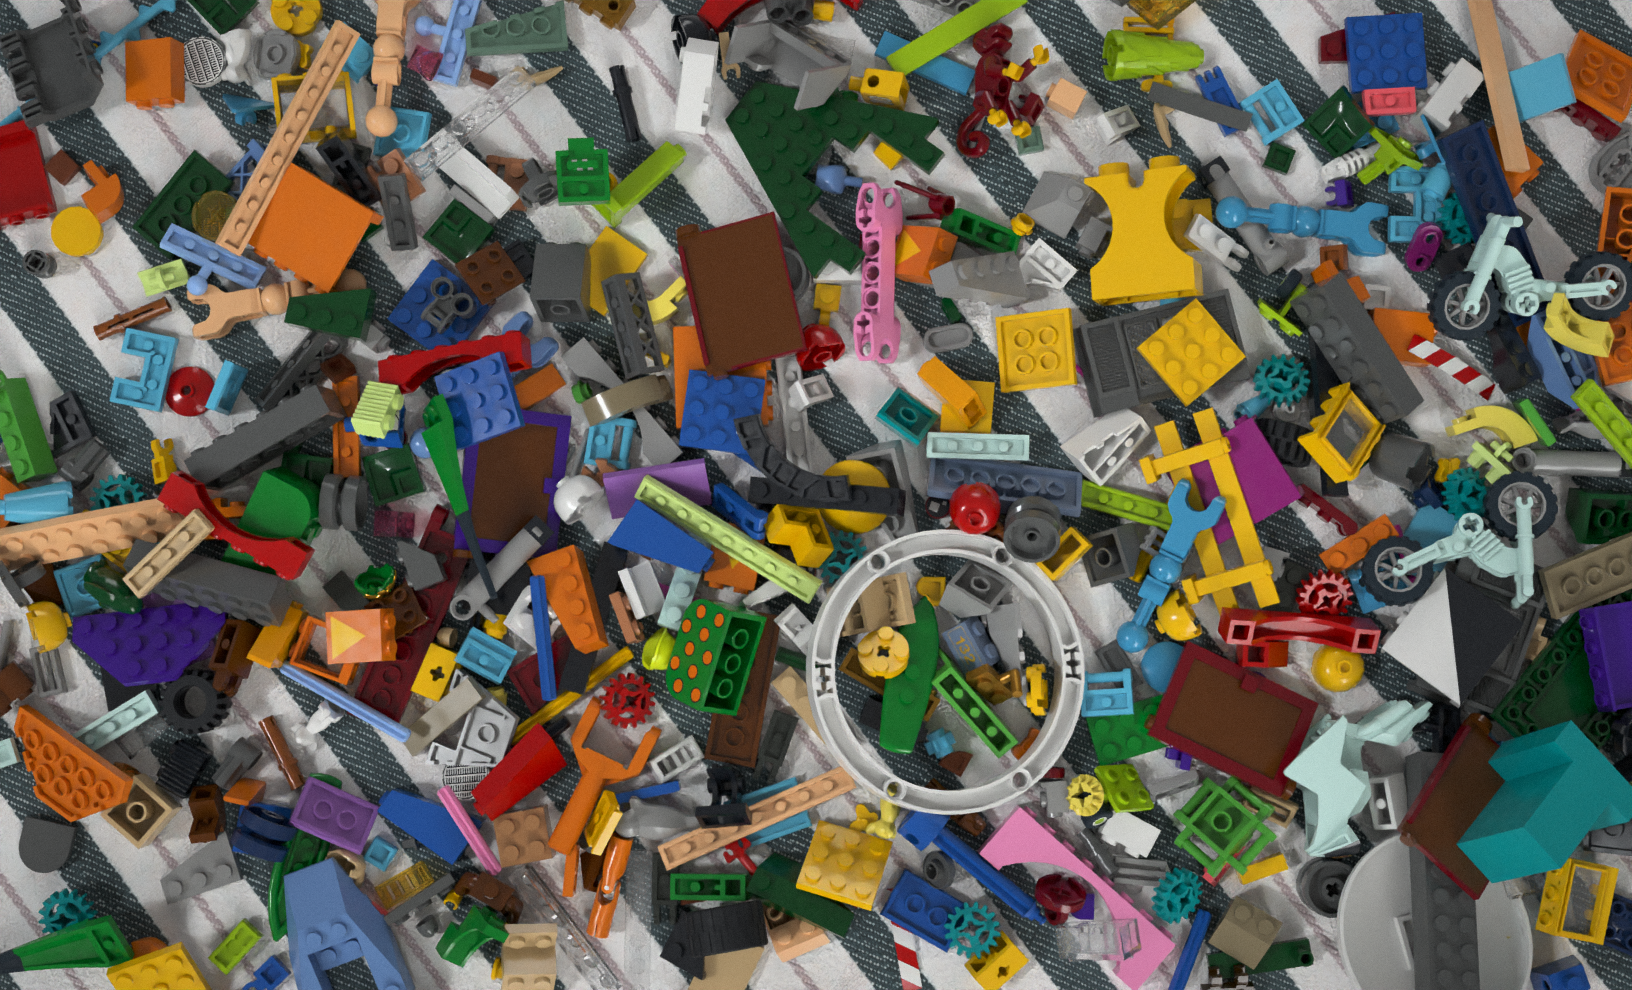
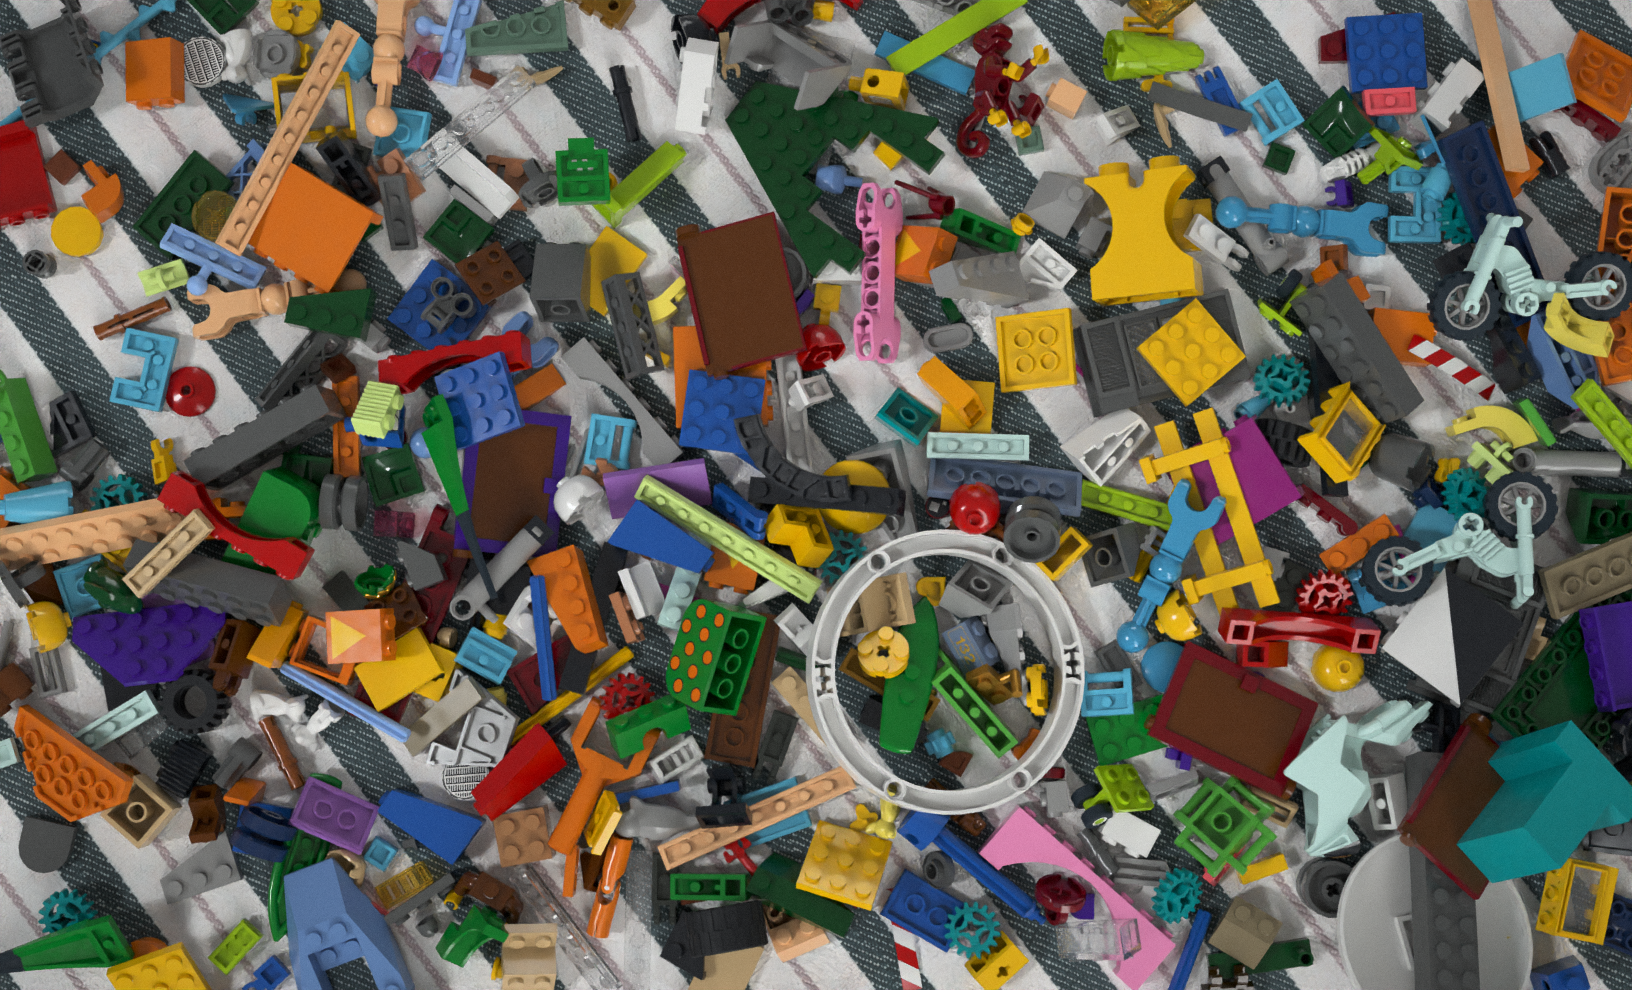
medium azure plate [205,360,248,416] -> none
bright pink axle [437,785,502,876] -> none
bright green plate [571,380,593,404] -> none
dark tan arch [581,374,674,427] -> none
neon yellow helmet [642,627,676,670] -> none
light yellow gear [1065,774,1104,816] -> none
magenta plate [1404,222,1443,272] -> none
clear tile [1502,873,1545,900] -> none
none -> white animal [250,689,309,722]
none -> yellow tile [354,627,445,712]
none -> green arch [605,694,691,759]
none -> dark purple tile [797,289,815,317]
none -> black hinge [1529,131,1570,180]

